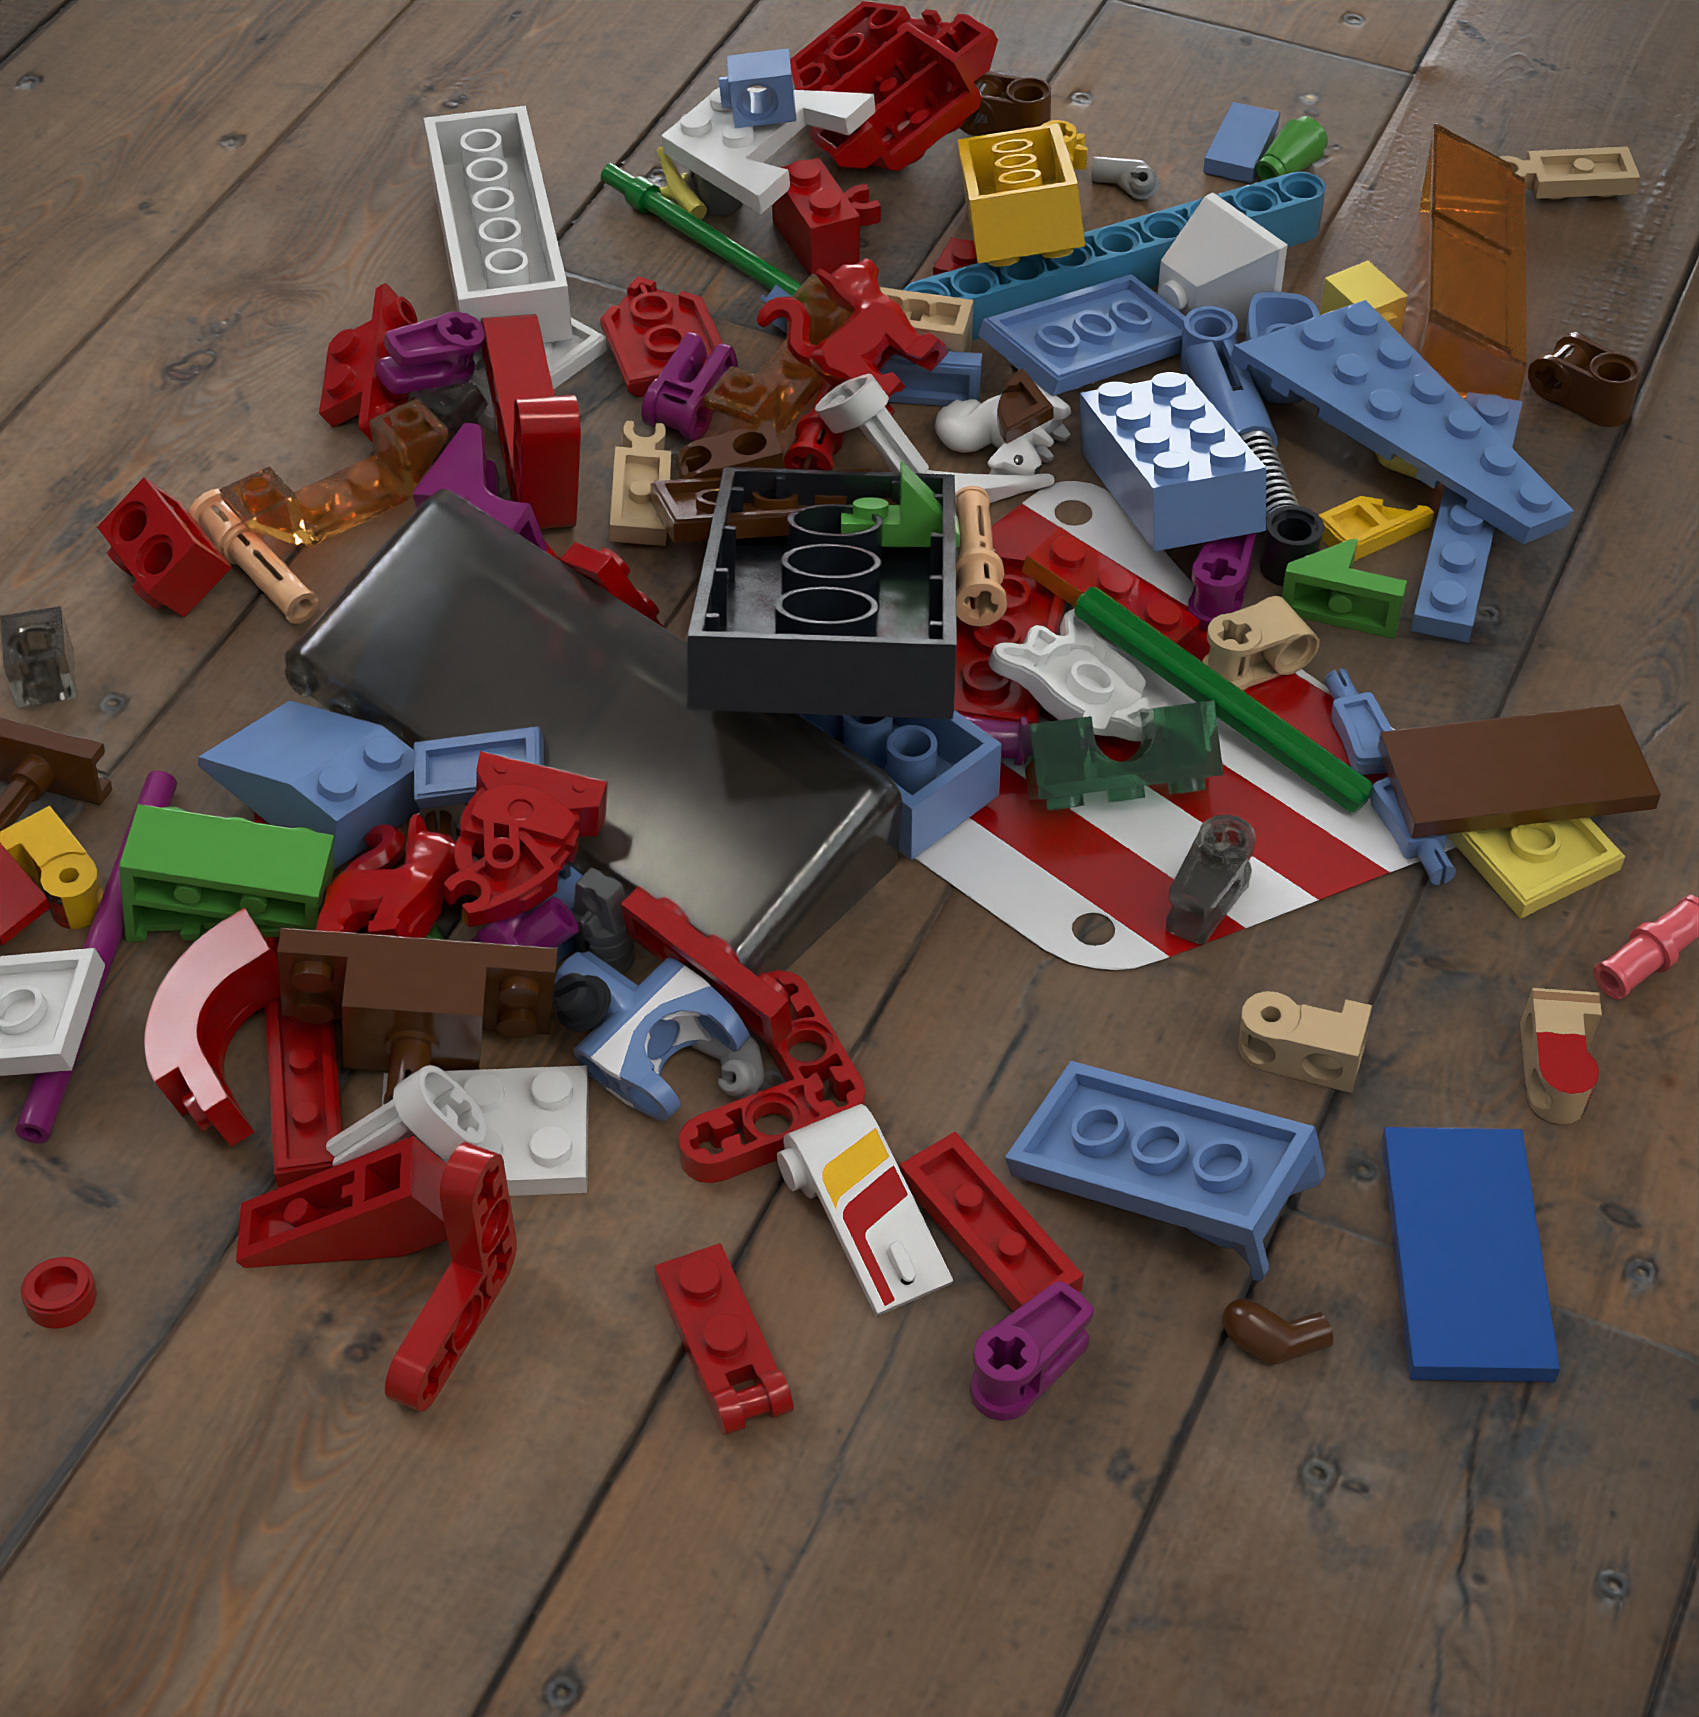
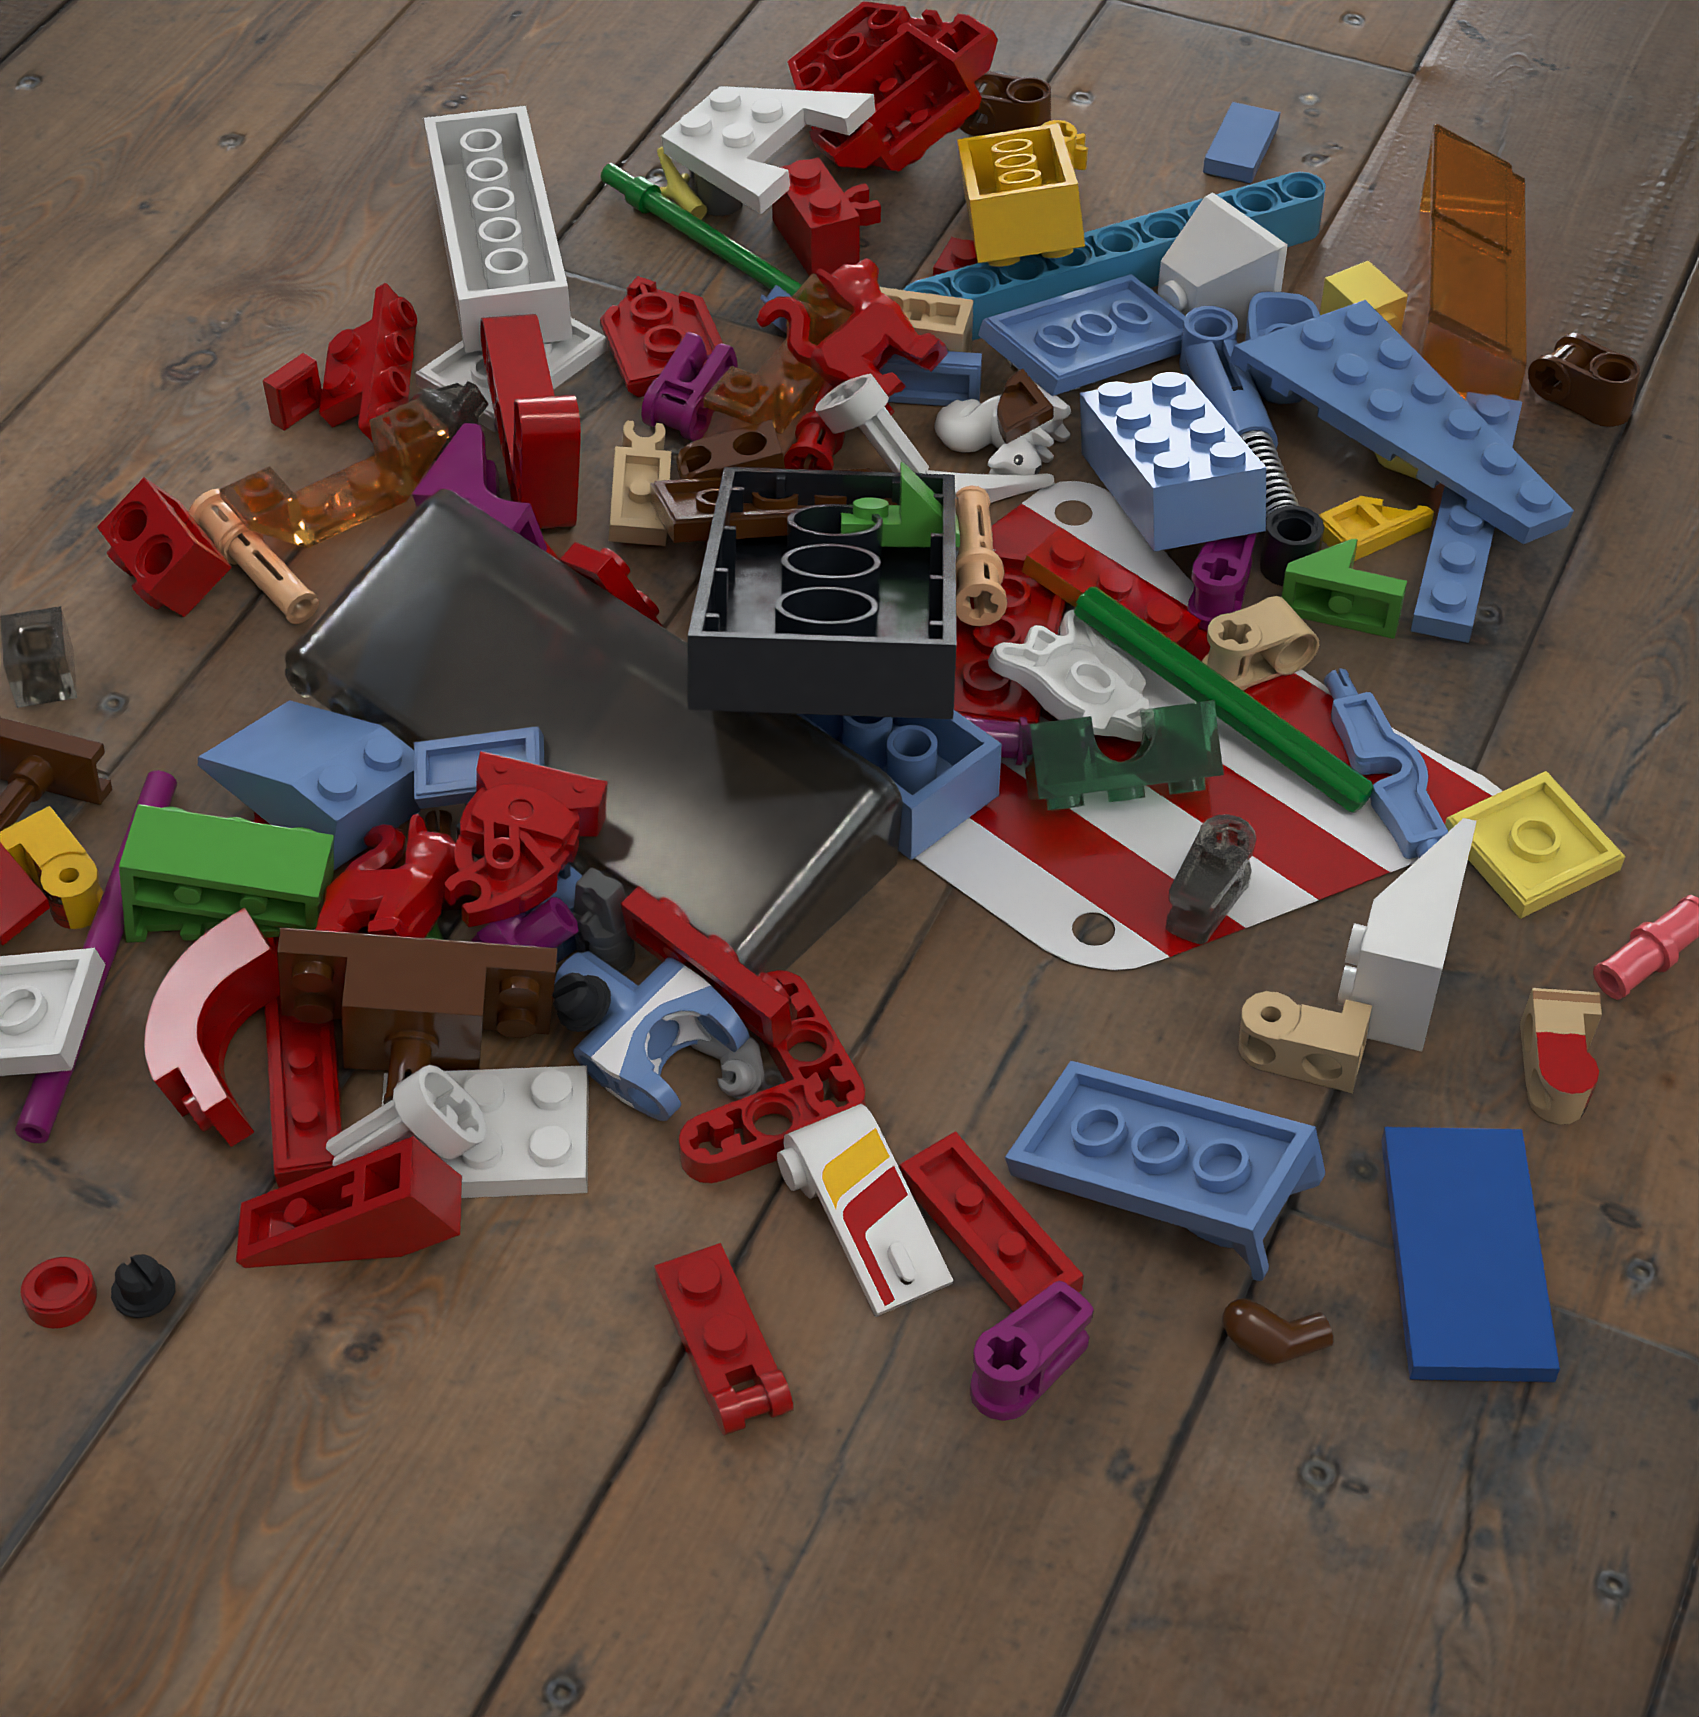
magenta piece [376,311,485,394] -> none
red beam [385,1142,517,1412] -> none
medium blue brick [719,48,797,128] -> none
light grey arm [1091,156,1159,200] -> none
bright green cone [1256,116,1328,181] -> none
reddish brown tile [1378,704,1661,838] -> none
tan plate [1492,147,1640,200] -> none
none -> black piece [111,1254,175,1318]
none -> red tile [262,353,322,431]
none -> white slope [1336,818,1477,1052]

